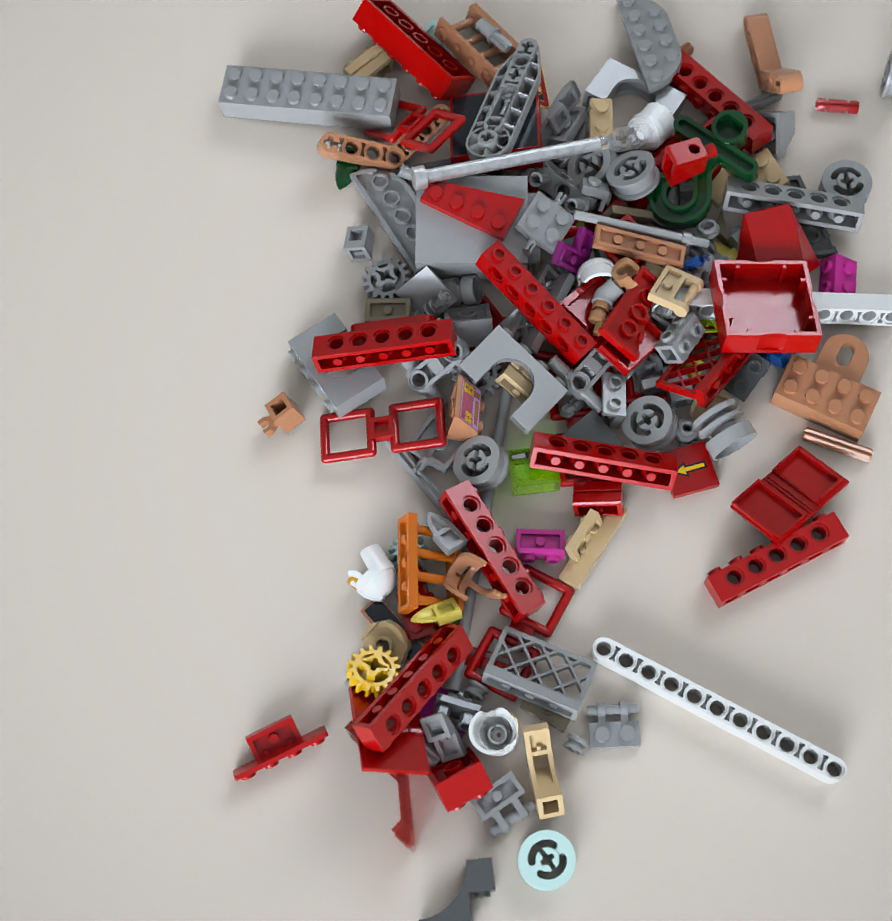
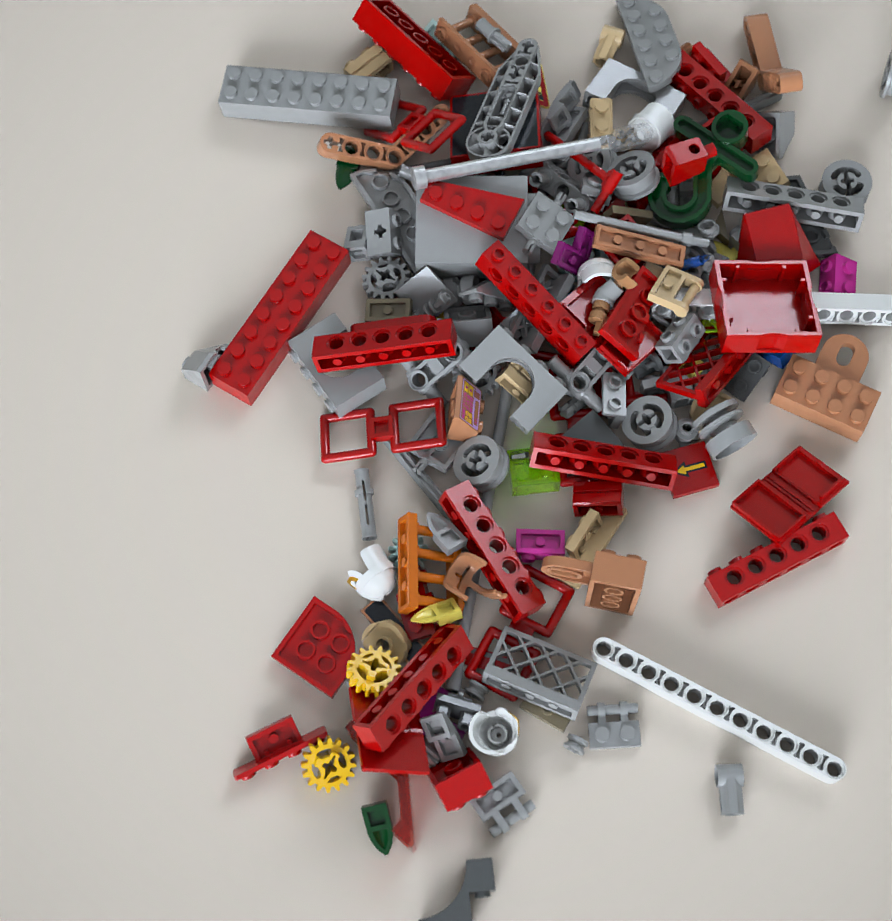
nougat brick [257,392,306,437] -> none
light aqua wheel [517,830,576,891] -> none
tan arch [522,722,565,820] -> none
nougat axle [802,427,873,462] -> none
red axle [815,98,859,114] -> none
none -> light grey slope [181,344,228,391]
none -> red brick [209,230,351,406]
none -> red plate [271,596,356,699]
none -> yellow gear [300,736,357,793]
none -> light grey pin [354,468,377,541]
none -> dark green plate [361,800,393,855]
none -> light grey brick [365,207,403,260]
none -> light grey slope [459,279,514,311]
none -> nougat brick [541,549,647,616]
none -> red bar [543,131,624,214]
none -> tan piece [592,24,626,68]
none -> red bracket [691,41,731,85]
none -> light grey piece [715,764,744,816]
none -> nougat slope [725,59,760,100]

